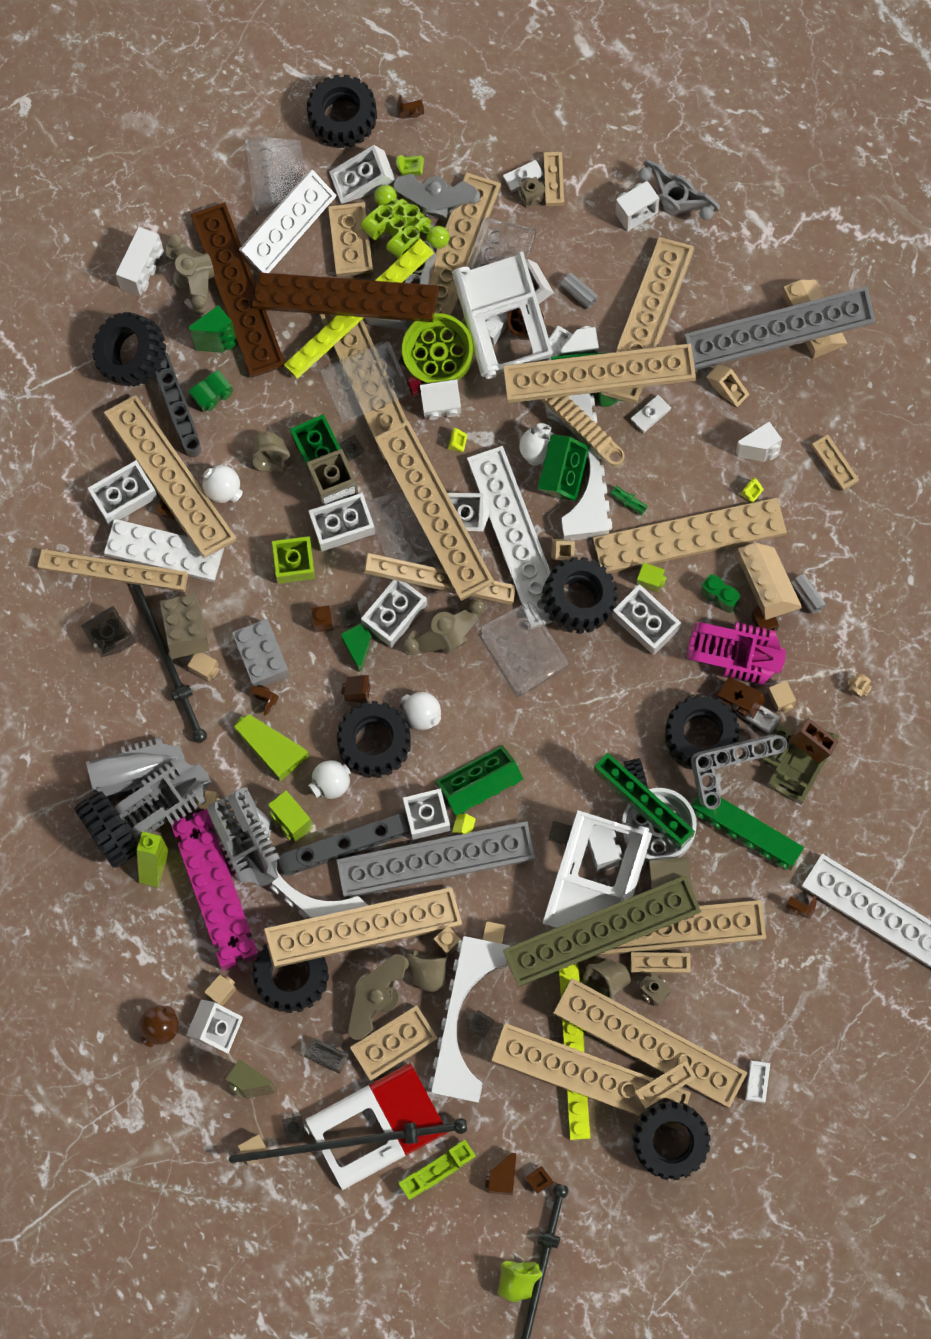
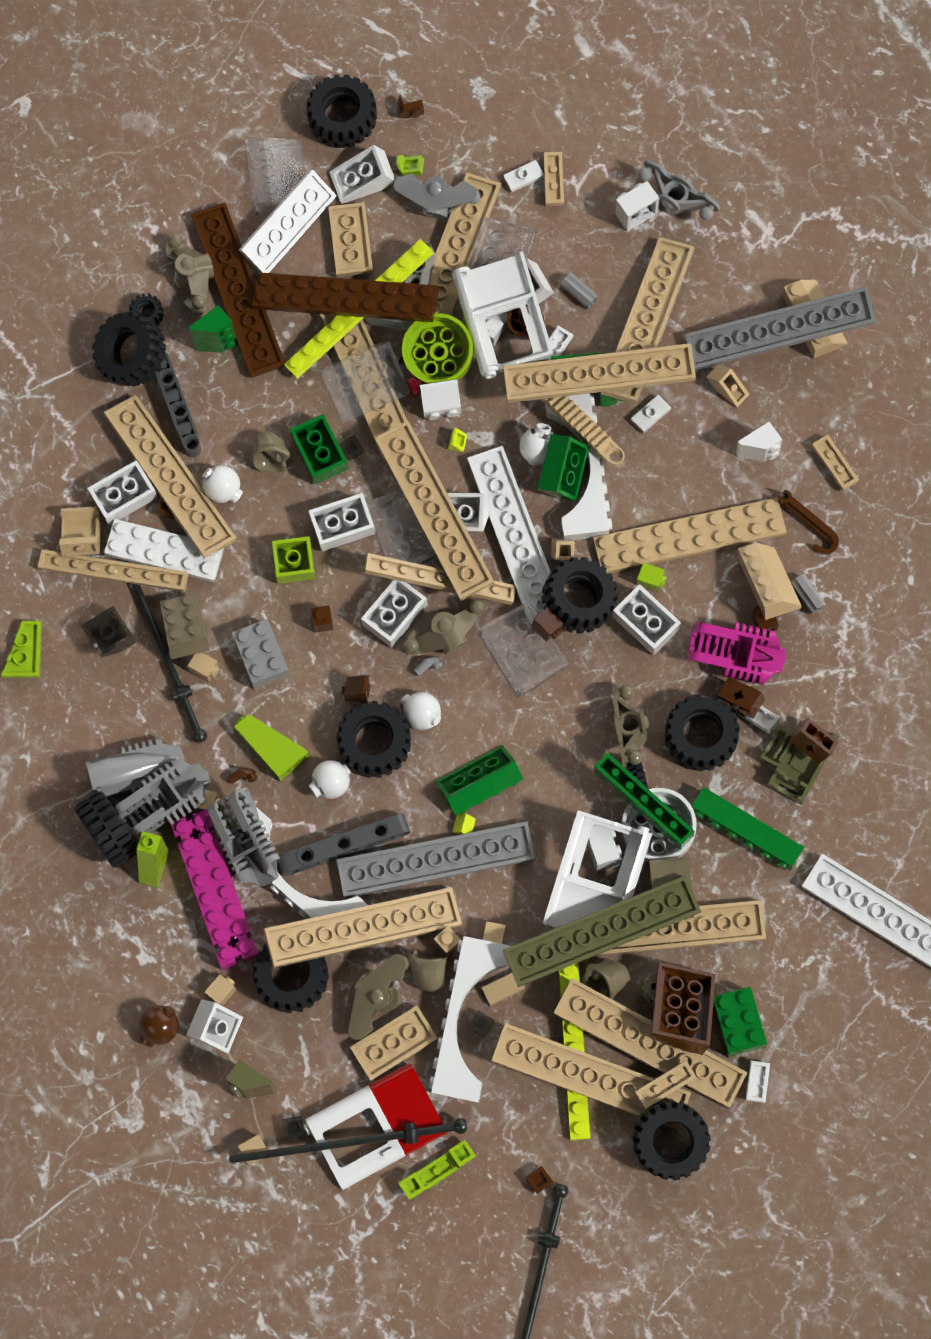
white brick [116,227,164,296] -> none
green brick [189,370,233,412] -> none
reddish brown plate [251,685,279,716] -> none
lime brick [268,790,313,843] -> none
clear smoke plate [304,1032,349,1074] -> none
dark tan slope [307,449,358,506] -> none
clear smoke plate [339,603,362,628] -> none
green slope [341,624,372,672] -> none
lime connector [360,185,450,259] -> none
white brick [403,788,451,840] -> none
reddish brown slope [485,1153,516,1195] -> none
lime piece [497,1261,542,1303] -> none
dark tan brick [517,177,545,208] -> none
clear smoke tile [548,821,572,845] -> none
white slope [561,326,599,356] -> none
green pin [610,485,648,516] -> none
tan plate [631,952,691,974] -> none
light grey beam [691,734,787,809] -> none
green brick [701,574,741,613] -> none
neon yellow slope [740,477,764,503] -> none
tan brick [768,680,796,713] -> none
reddish brown plate [786,895,817,919] -> none
tan gear [847,674,872,698] -> none
none -> lime wing [1,621,42,678]
none -> tan panel [59,506,100,556]
none -> black tyre [129,293,164,325]
none -> reddish brown arm [227,768,258,784]
none -> light grey arm [414,657,443,676]
none -> tan tile [482,973,526,1006]
none -> reddish brown brick [531,607,564,642]
none -> dark tan piece [612,685,649,768]
none -> reddish brown slope [651,962,716,1055]
none -> green brick [713,987,768,1057]
none -> reddish brown piece [778,490,839,555]

